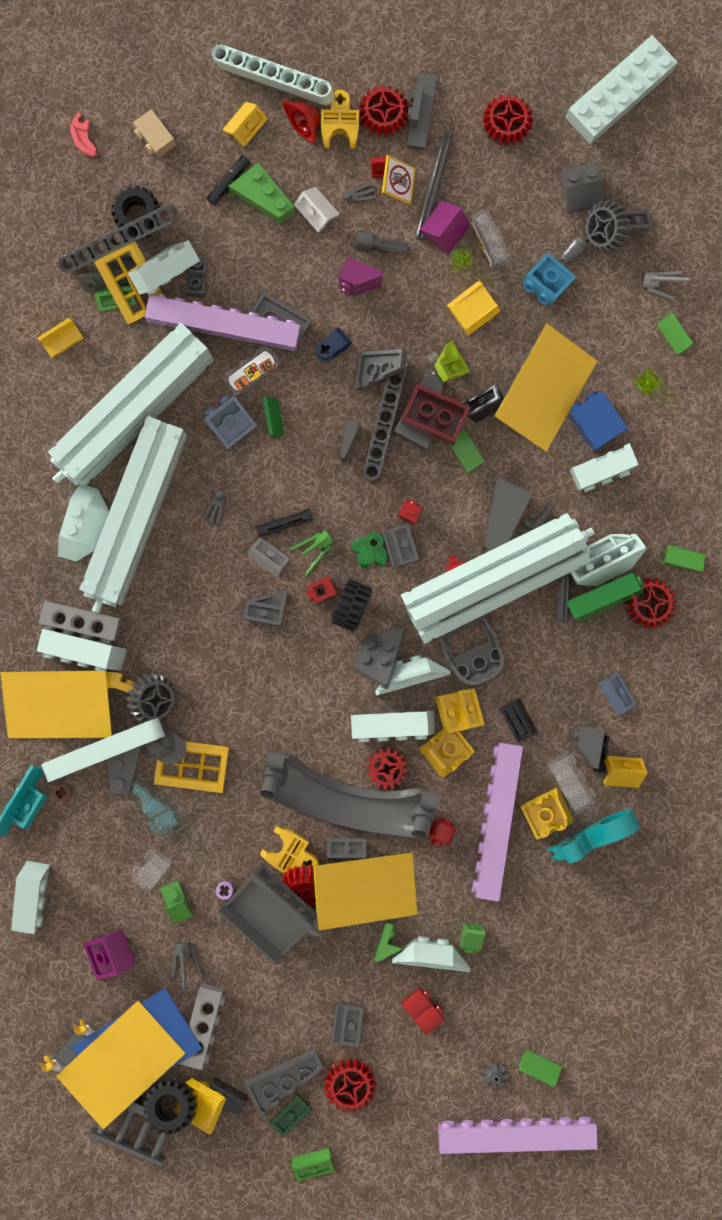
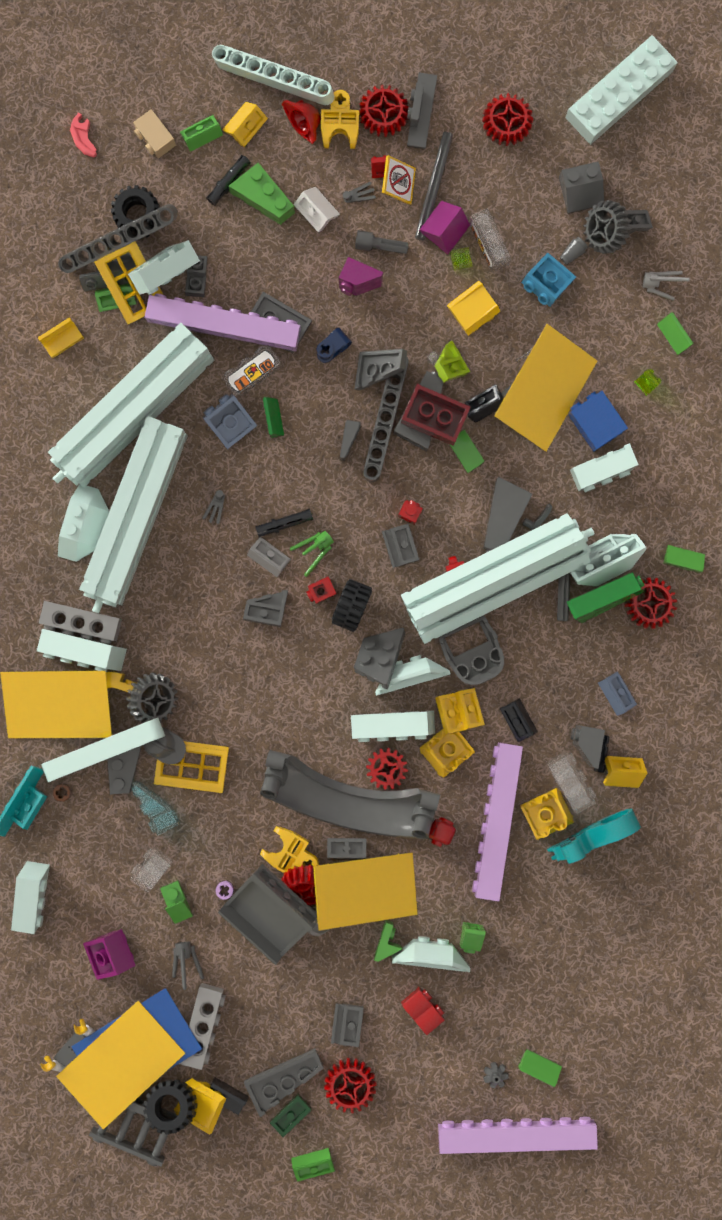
green plate [351,532,388,567] -> none
none -> bright green slope [180,115,223,152]

